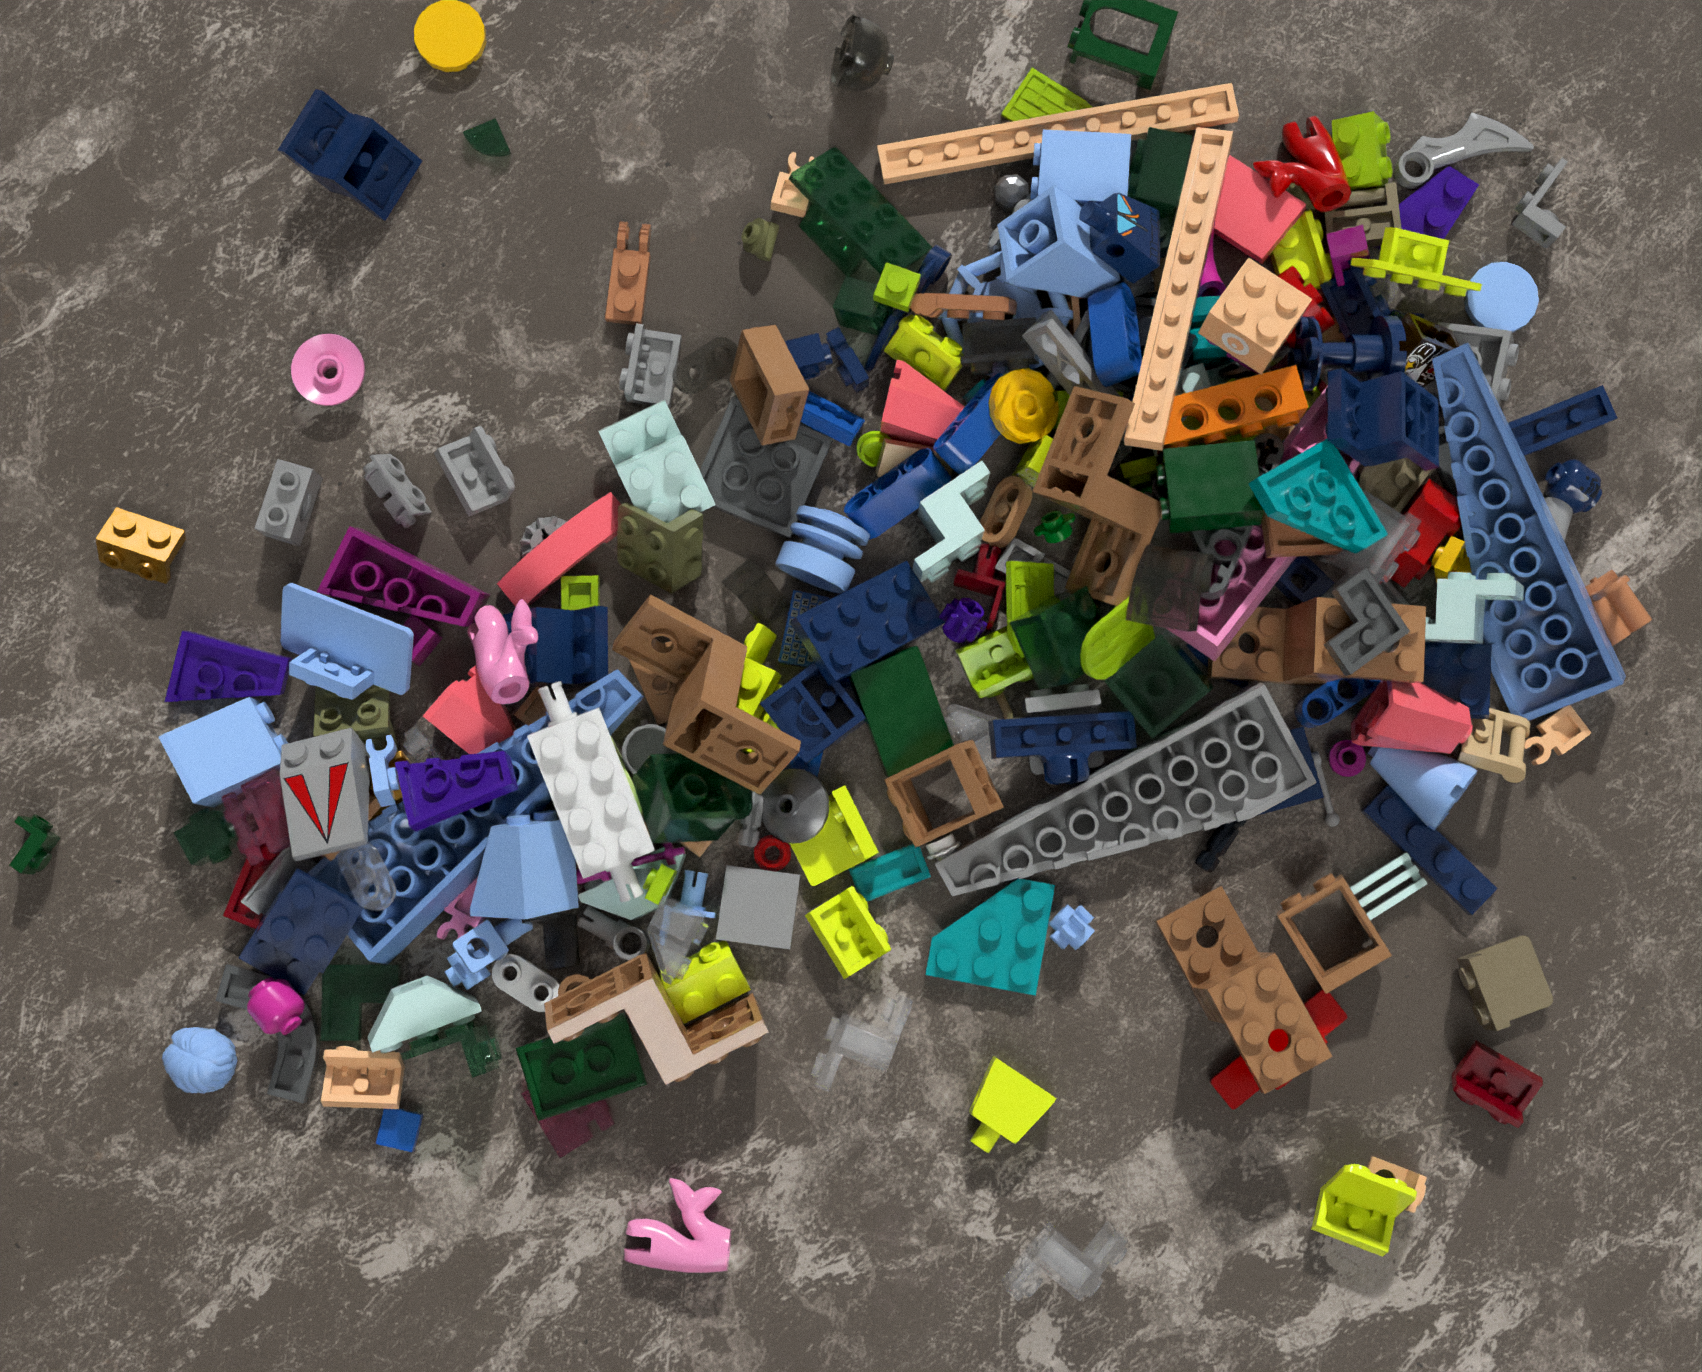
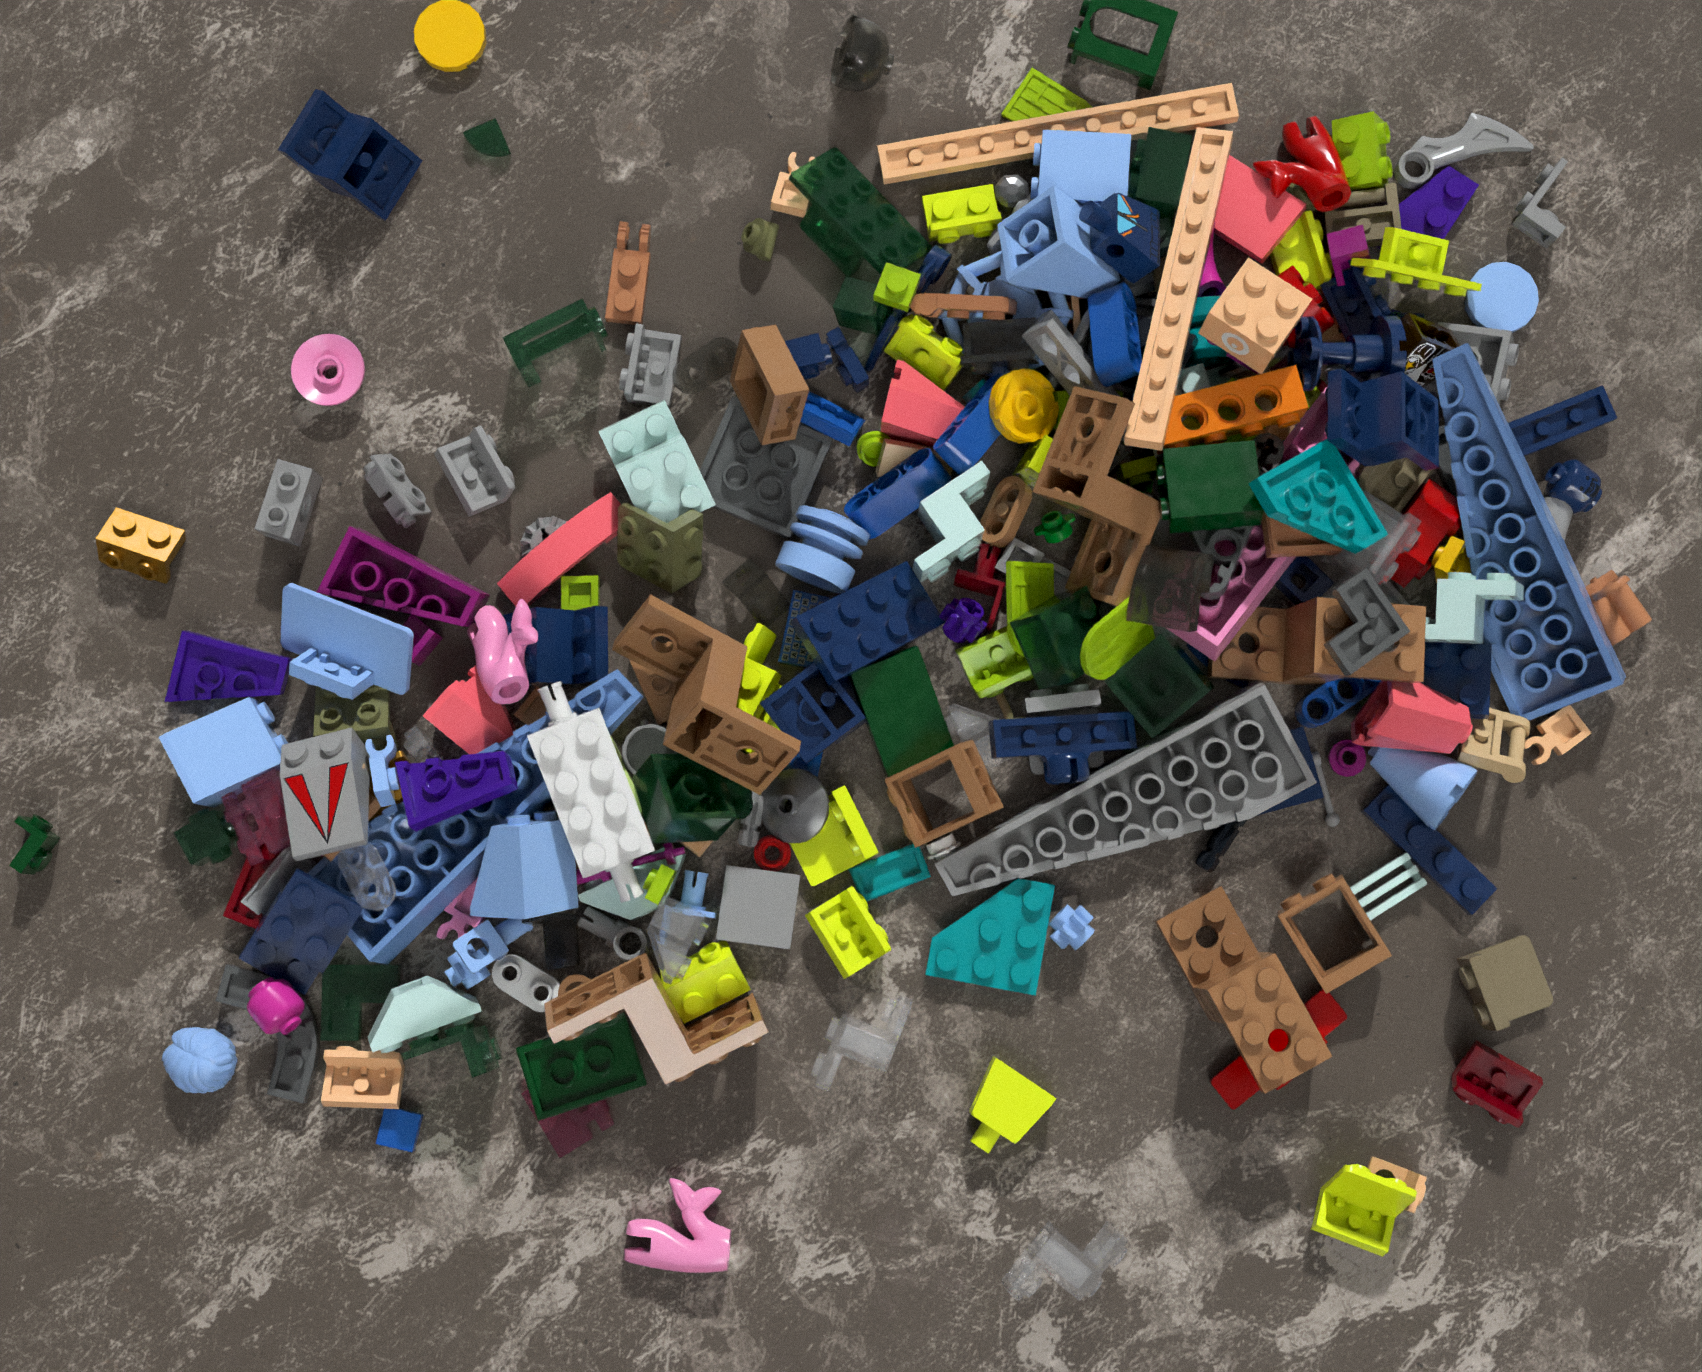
none -> clear green panel [502,298,608,388]
none -> neon yellow bracket [922,184,1002,244]

